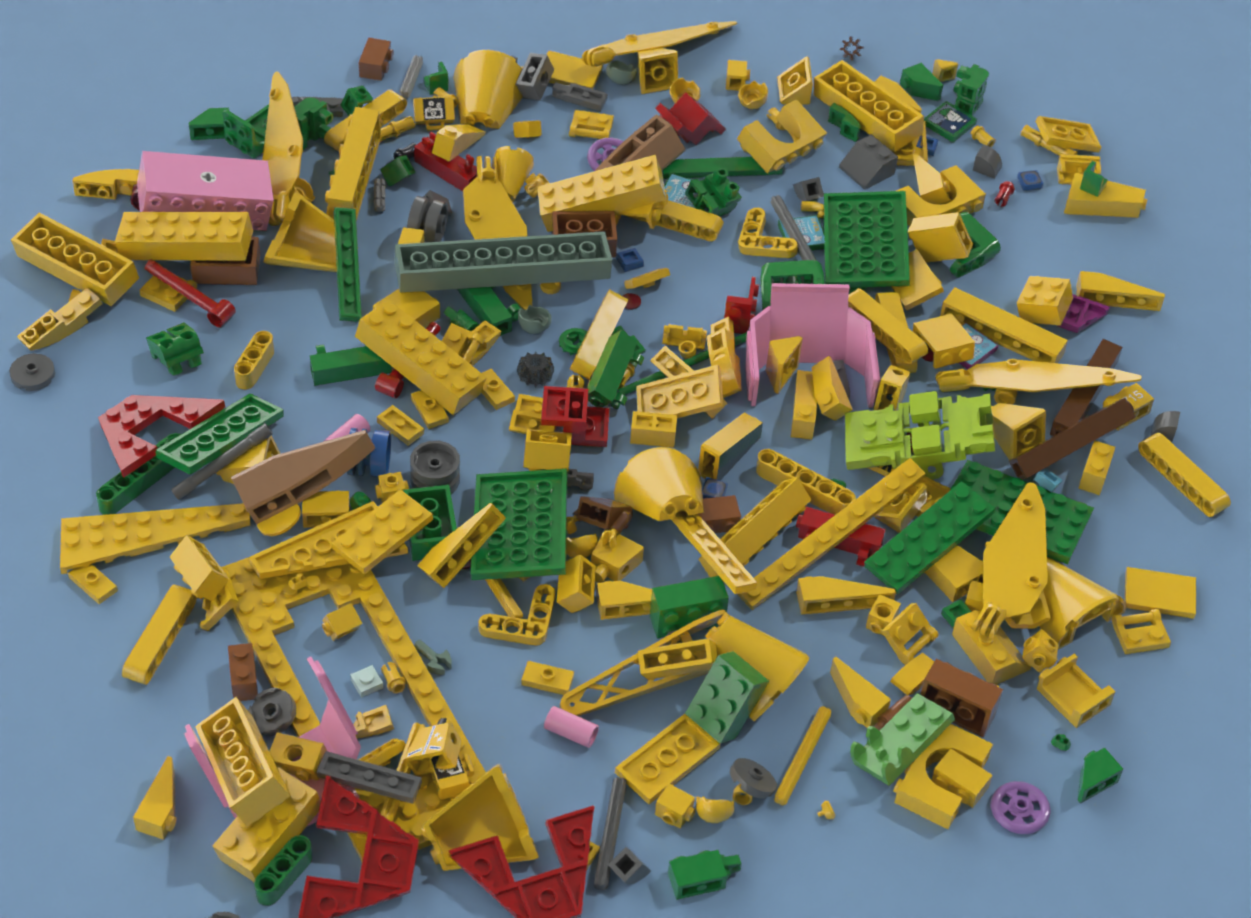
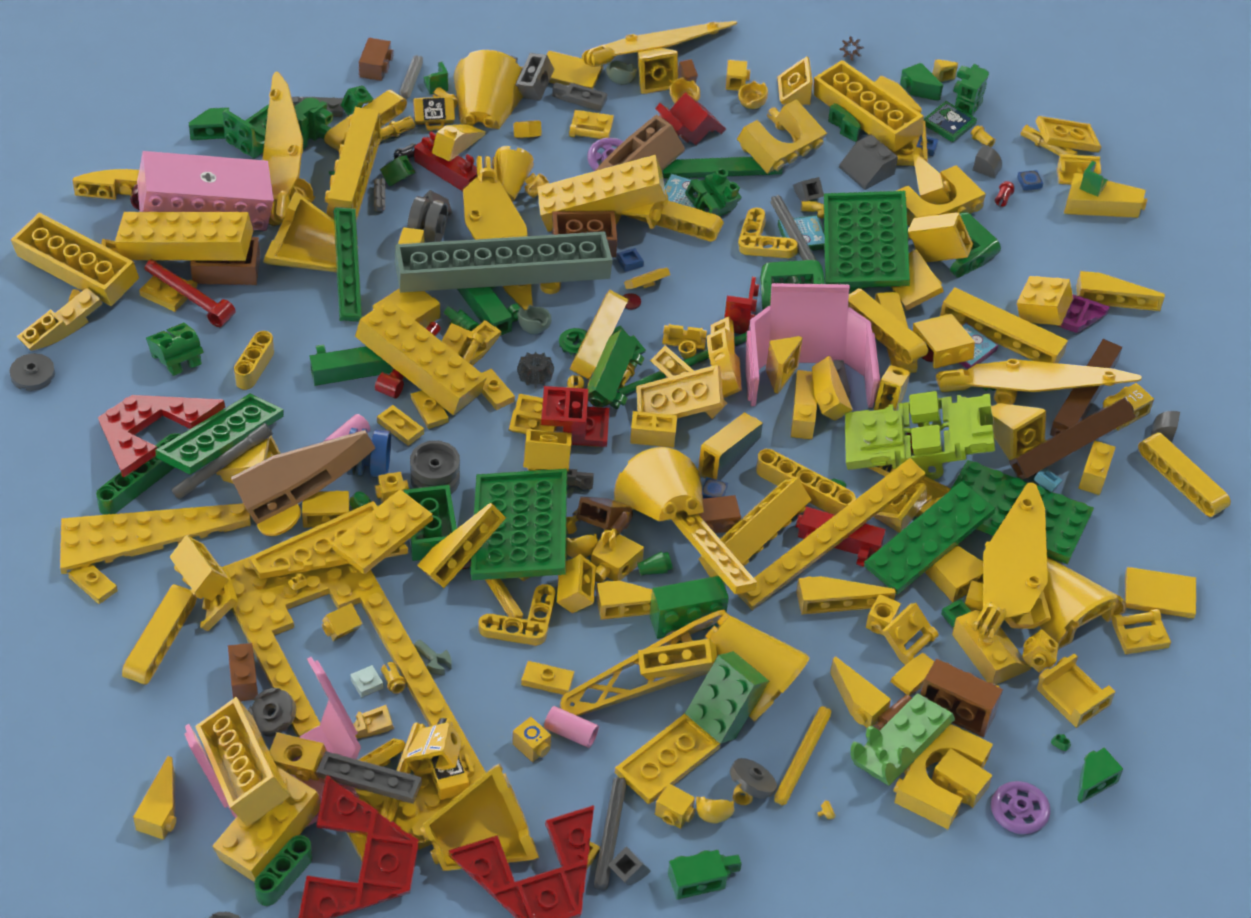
none -> yellow brick [512,717,551,762]
none -> green cone [637,551,673,576]
none -> dark orange piece [678,59,698,83]

